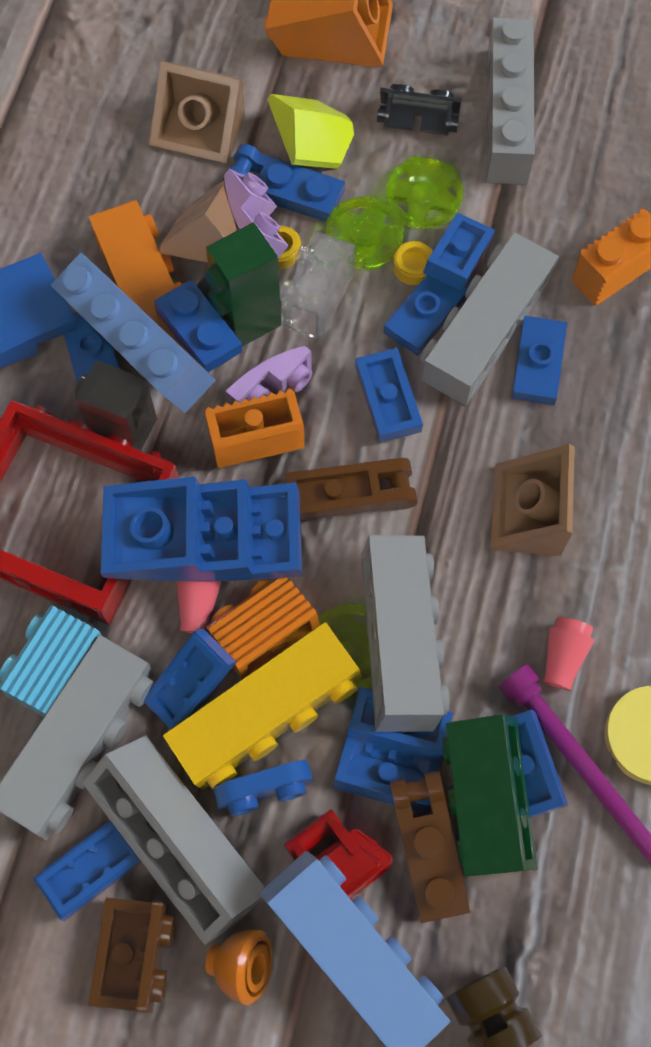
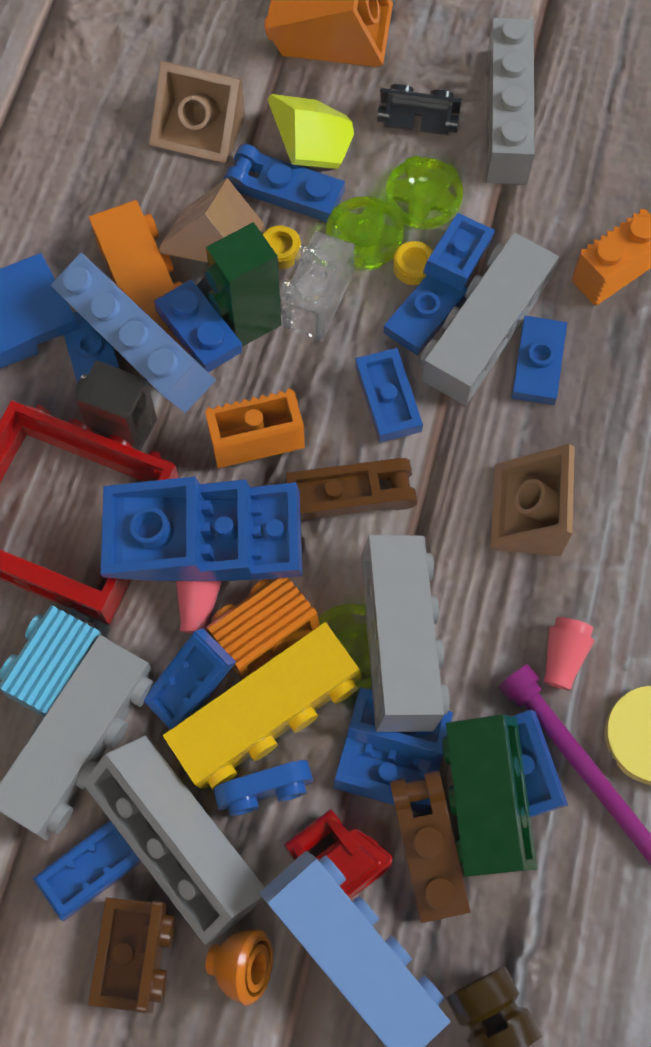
lavender slope [224,169,288,259] -> none
lavender slope [225,346,312,405] -> none

